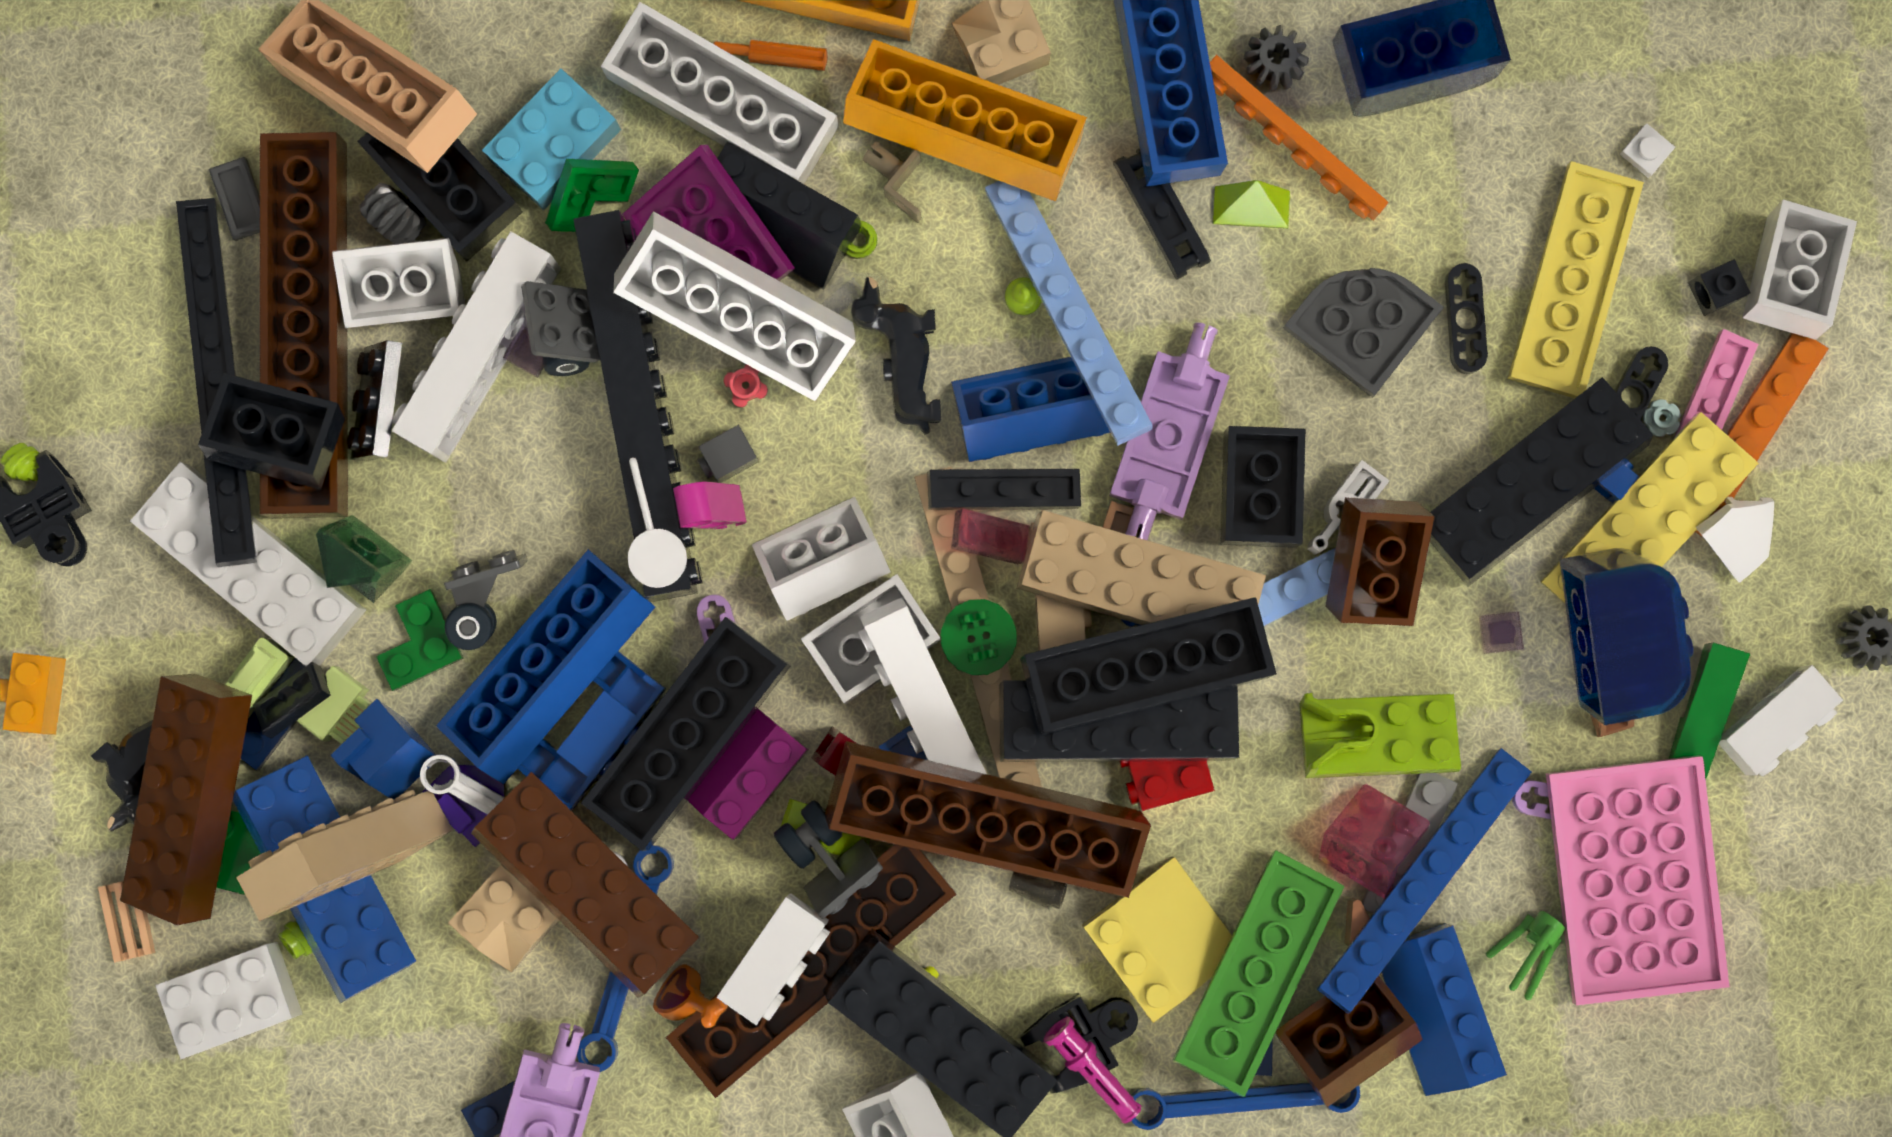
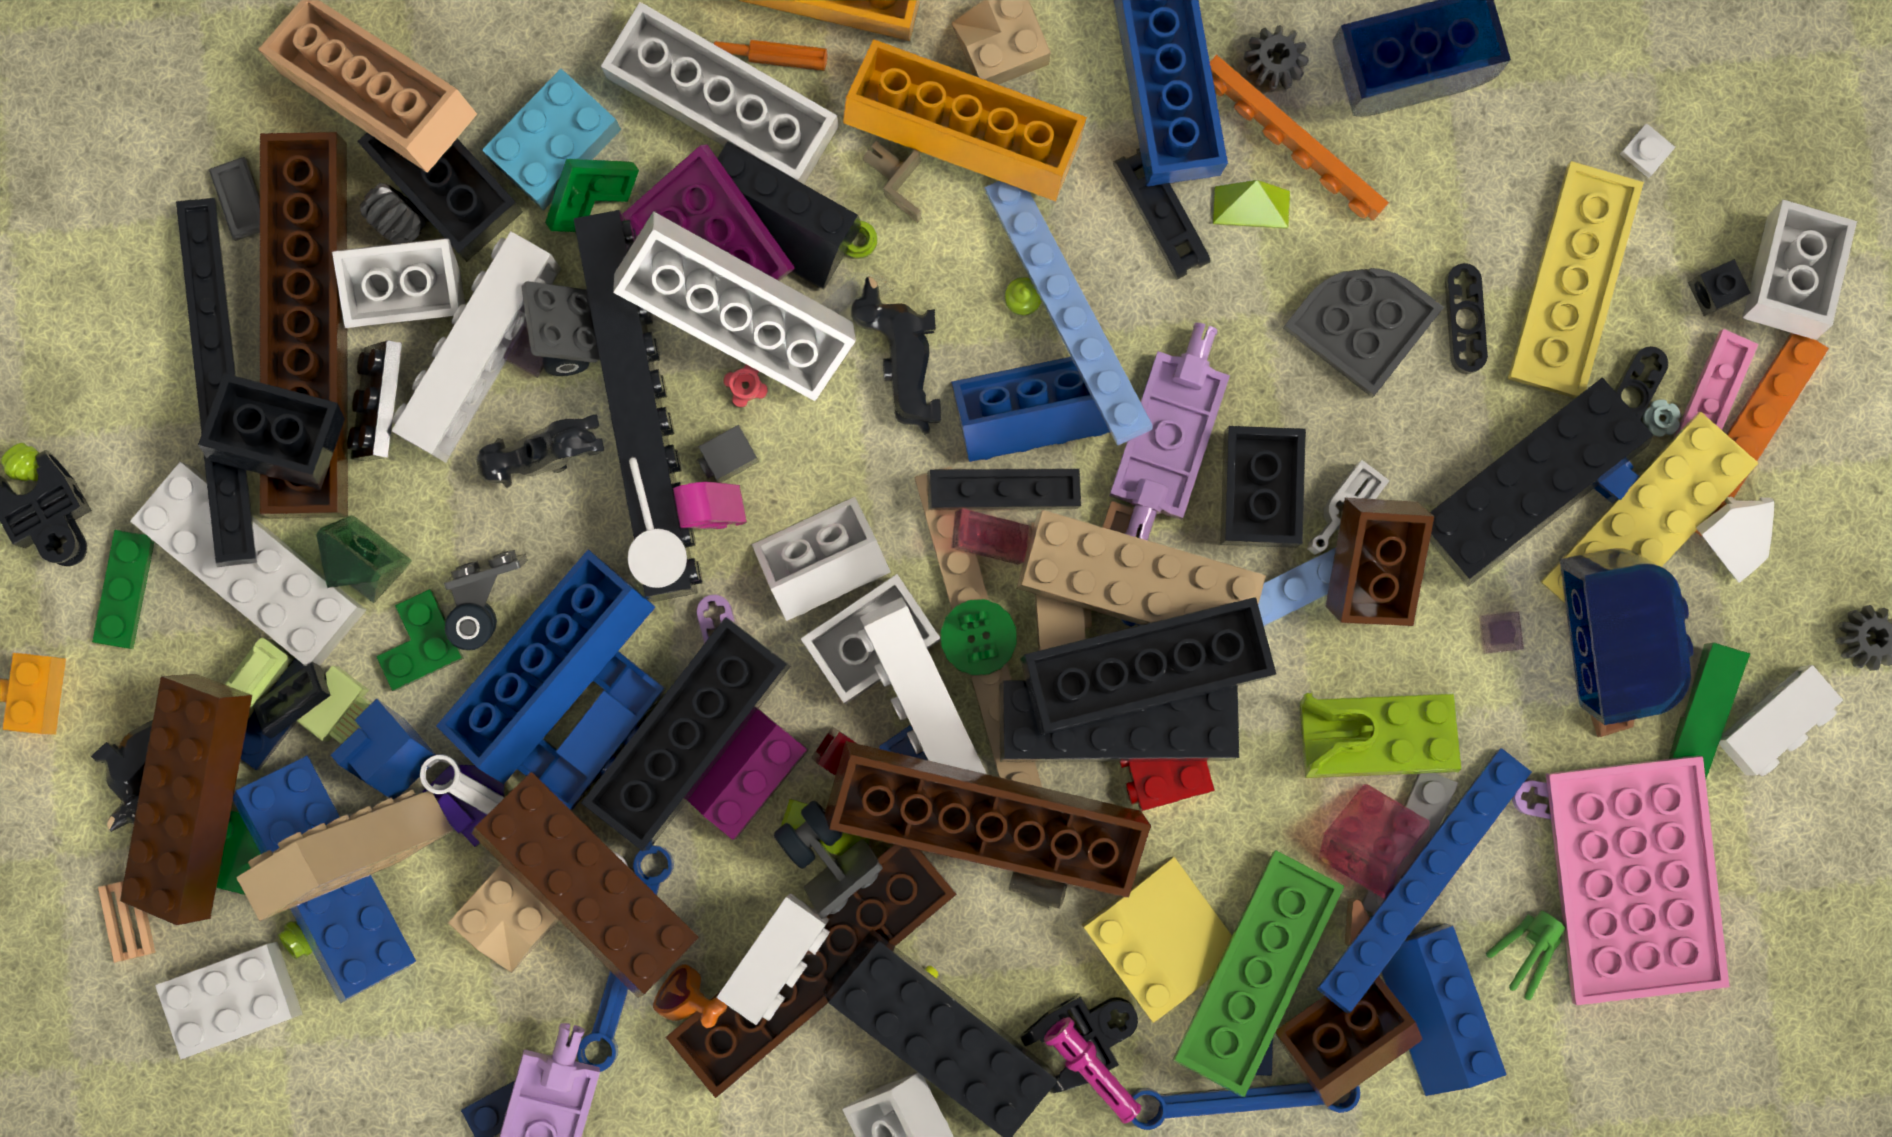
none -> green plate [92,530,155,649]
none -> black animal [476,414,604,488]

